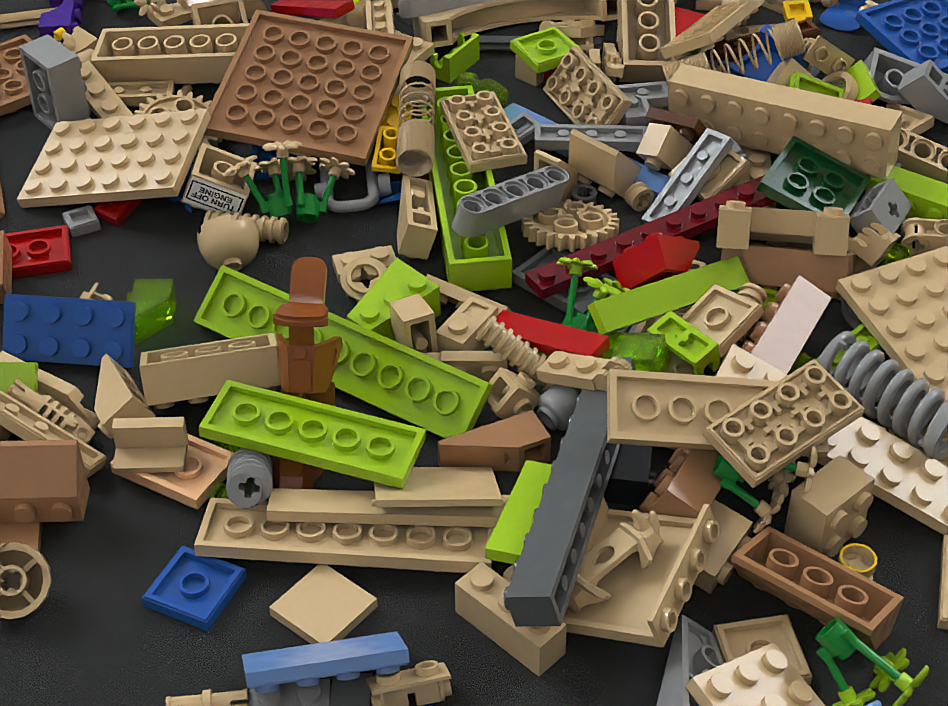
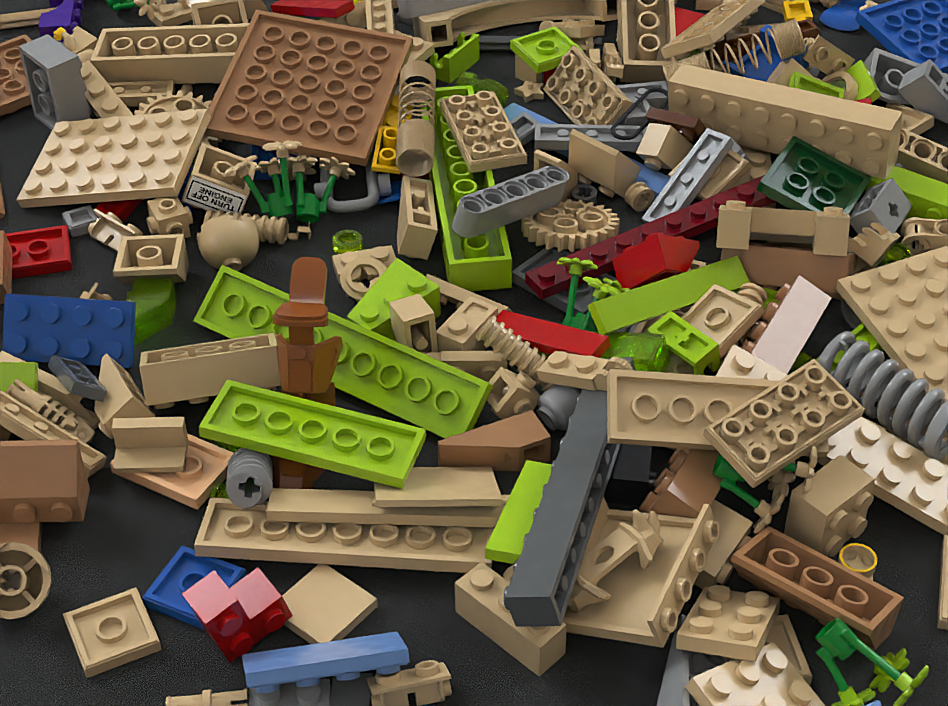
none -> dark grey tile [48,355,107,402]
none -> tan tile [63,587,162,678]
none -> tan hinge [88,209,143,252]
none -> tan slope [113,234,189,286]
none -> tan brick [147,196,193,238]
none -> brick [182,567,293,663]
none -> tan piece [288,221,311,240]
none -> clear neon green tile [332,229,363,254]
none -> tan piece [514,80,544,103]
none -> black piece [610,88,668,140]
none -> tan plate [676,585,780,662]

